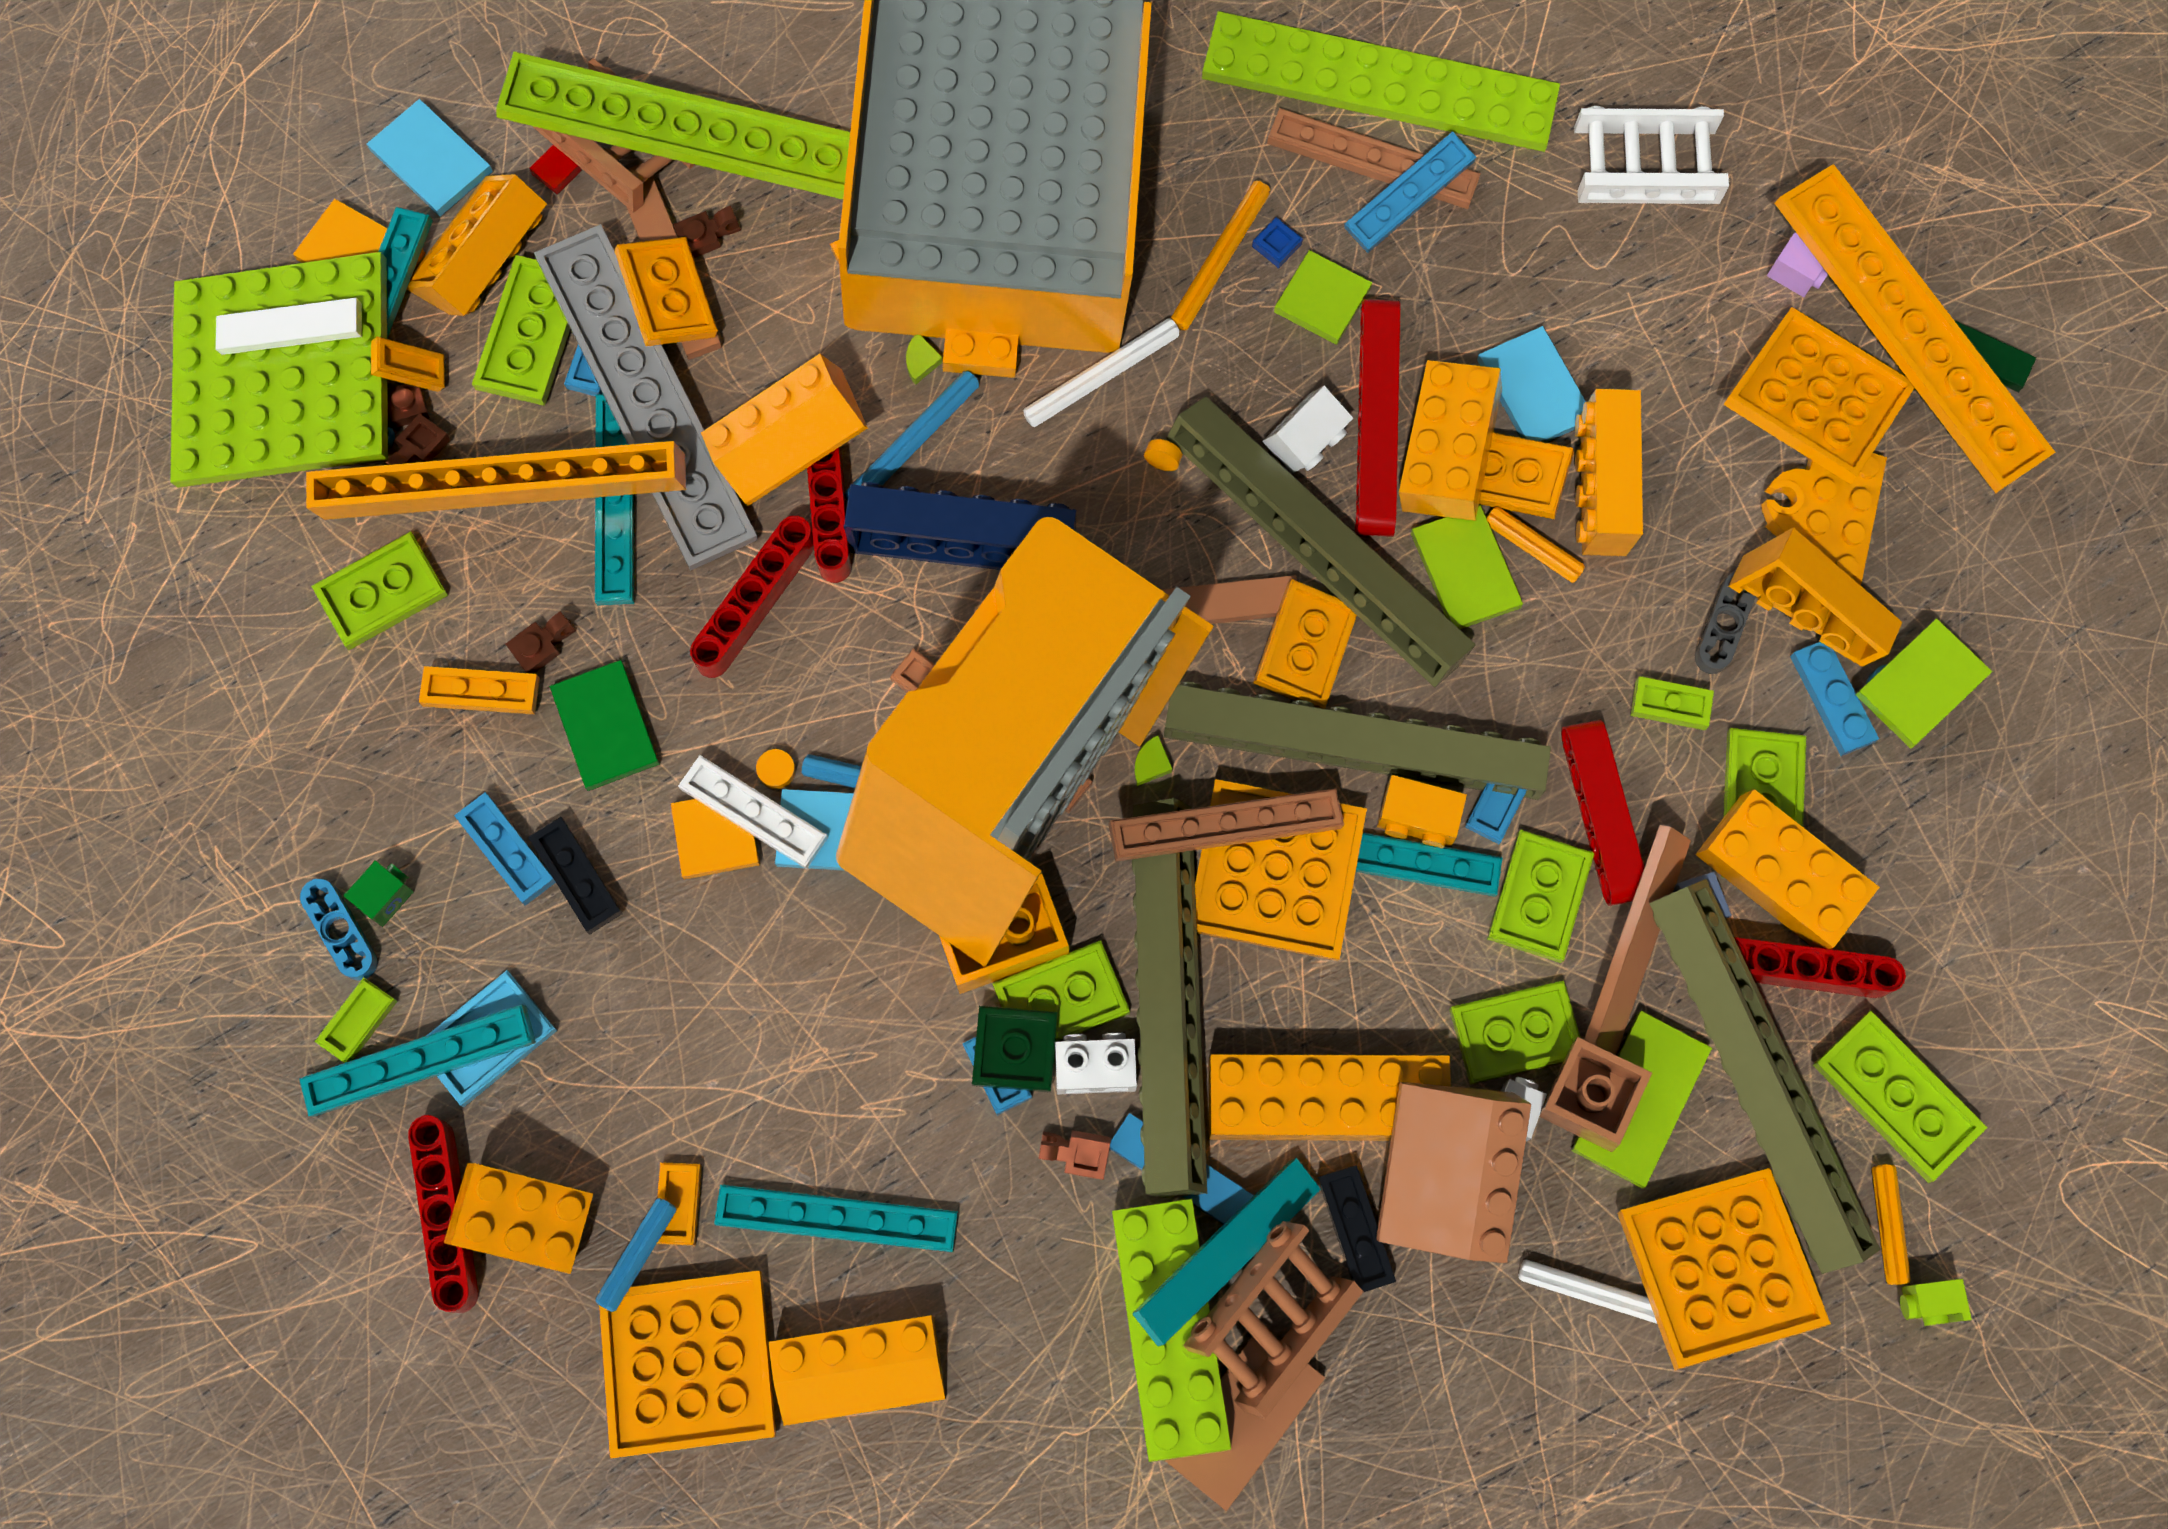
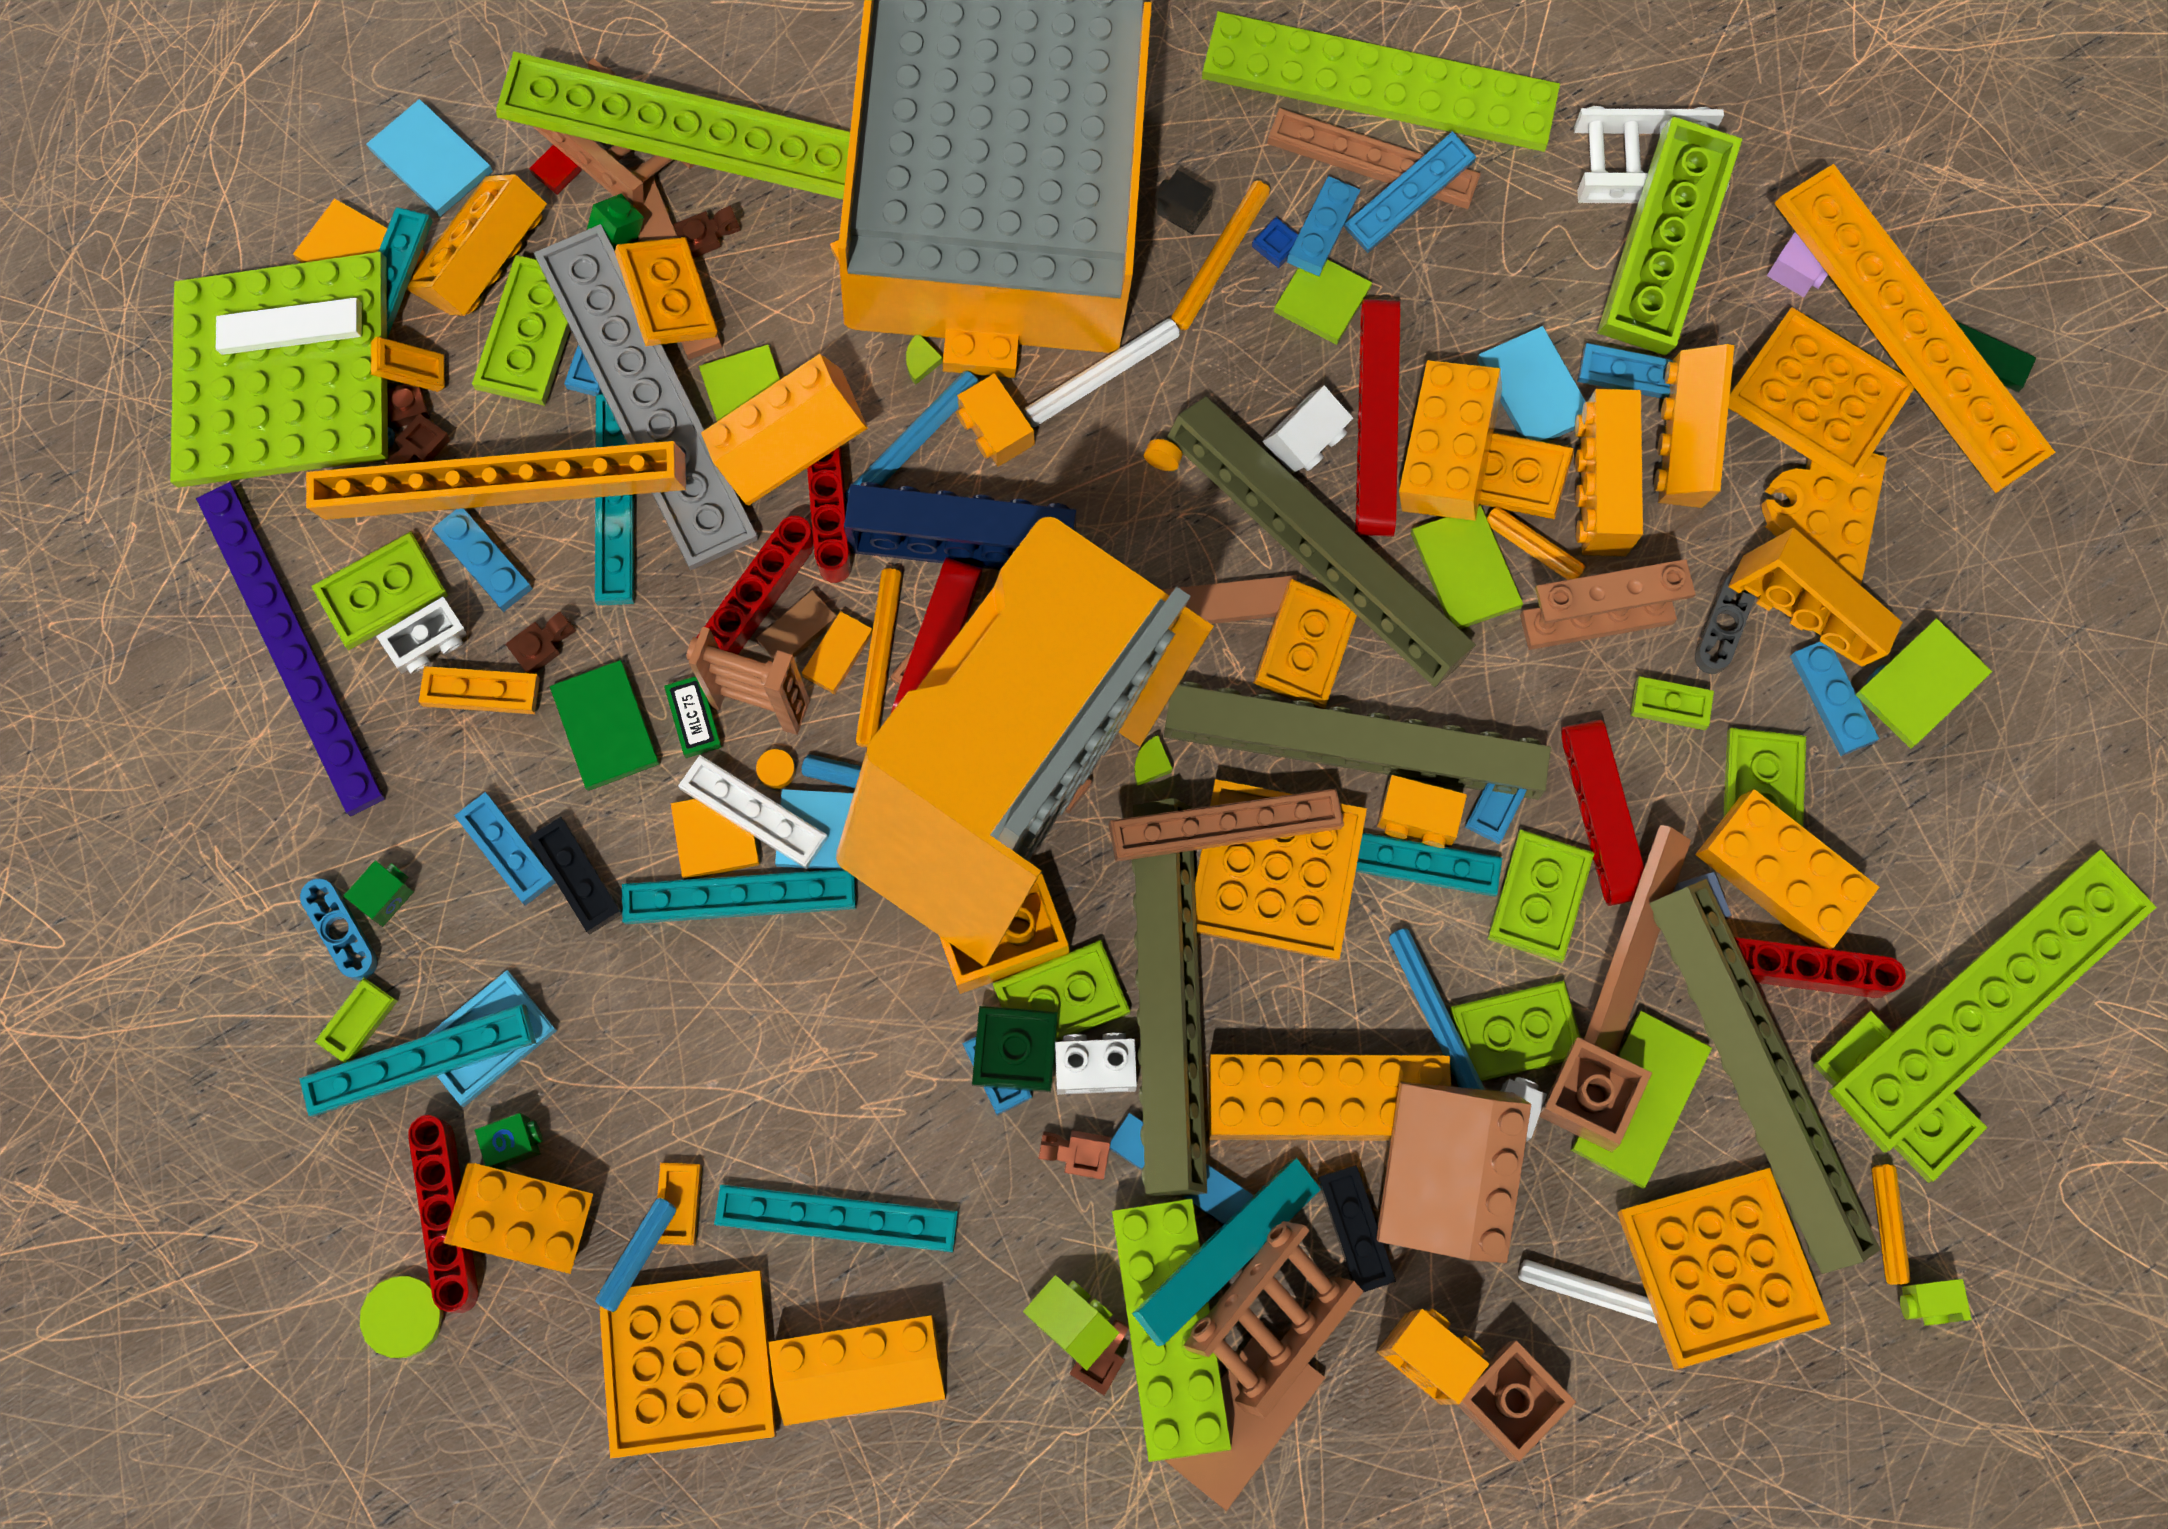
none -> dark purple plate [196,482,385,817]
none -> lime tile [360,1276,443,1358]
none -> white brick [376,597,467,674]
none -> dark azure plate [432,508,533,612]
none -> green brick [474,1113,543,1170]
none -> green brick [587,194,644,251]
none -> teal tile [622,869,856,925]
none -> tile [664,676,722,758]
none -> nougat fence [687,627,810,735]
none -> lime tile [699,344,780,421]
none -> medium nougat tile [756,590,837,660]
none -> light orange tile [801,611,873,695]
none -> light orange axle [856,568,902,748]
none -> red beam [891,557,982,713]
none -> light orange brick [956,373,1035,467]
none -> lime brick [1023,1275,1120,1371]
none -> copper plate [1070,1319,1129,1396]
none -> clear smoke brick [1155,170,1214,235]
none -> dark azure plate [1286,176,1361,276]
none -> light orange brick [1376,1308,1489,1405]
none -> dark azure axle [1389,928,1485,1090]
none -> nougat brick [1457,1340,1576,1462]
none -> nougat fence [1520,559,1696,650]
none -> dark azure plate [1577,343,1673,399]
none -> lime brick [1597,116,1742,356]
none -> light orange slope [1654,344,1735,508]
none -> lime plate [1828,849,2157,1153]

